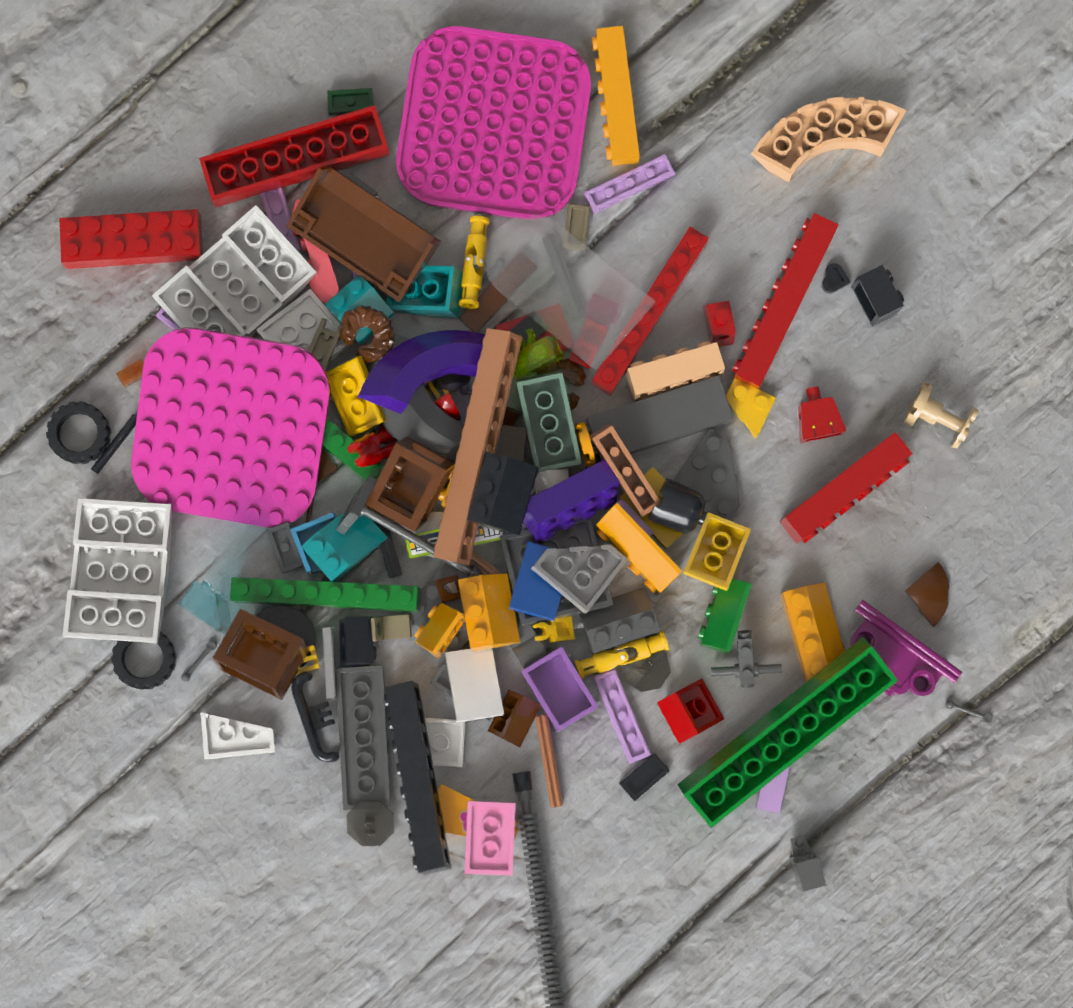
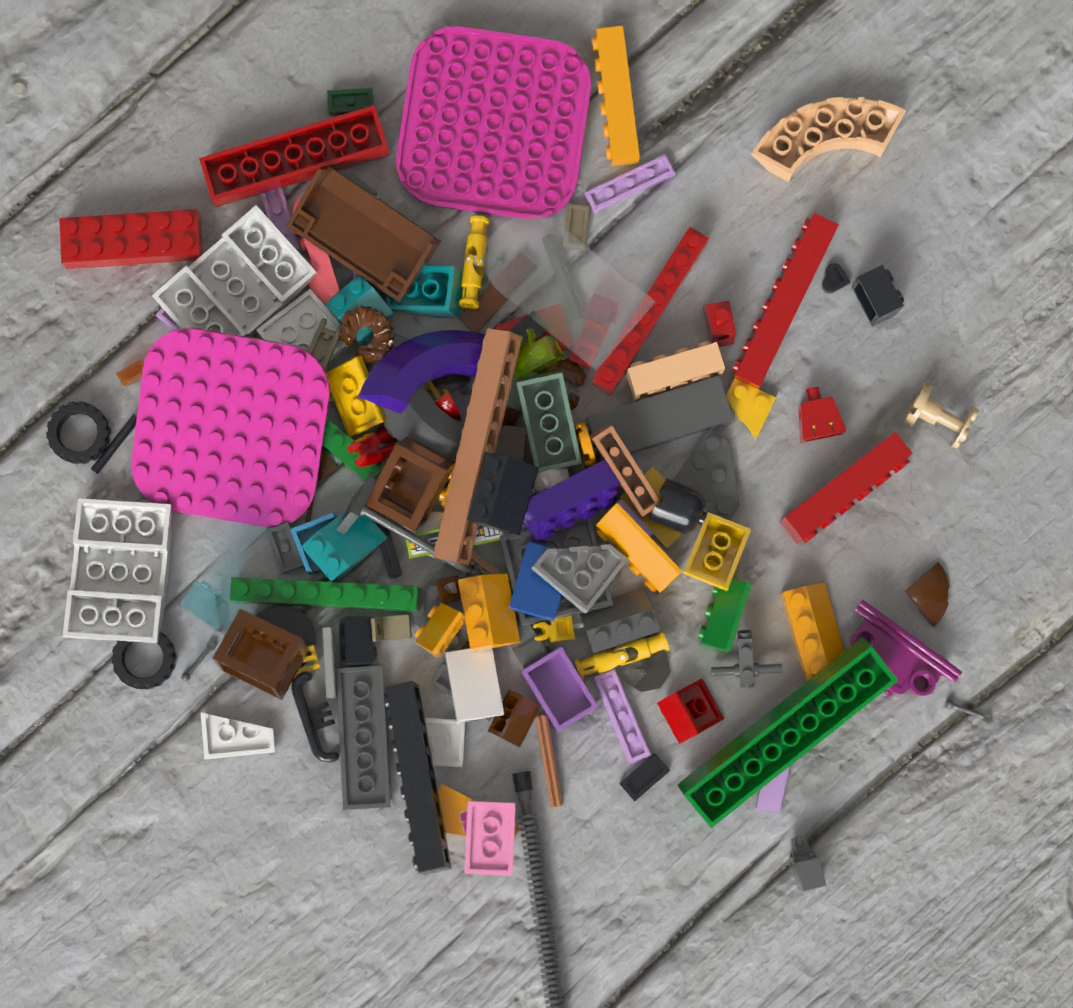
clear smoke piece [347,800,394,846] -> none

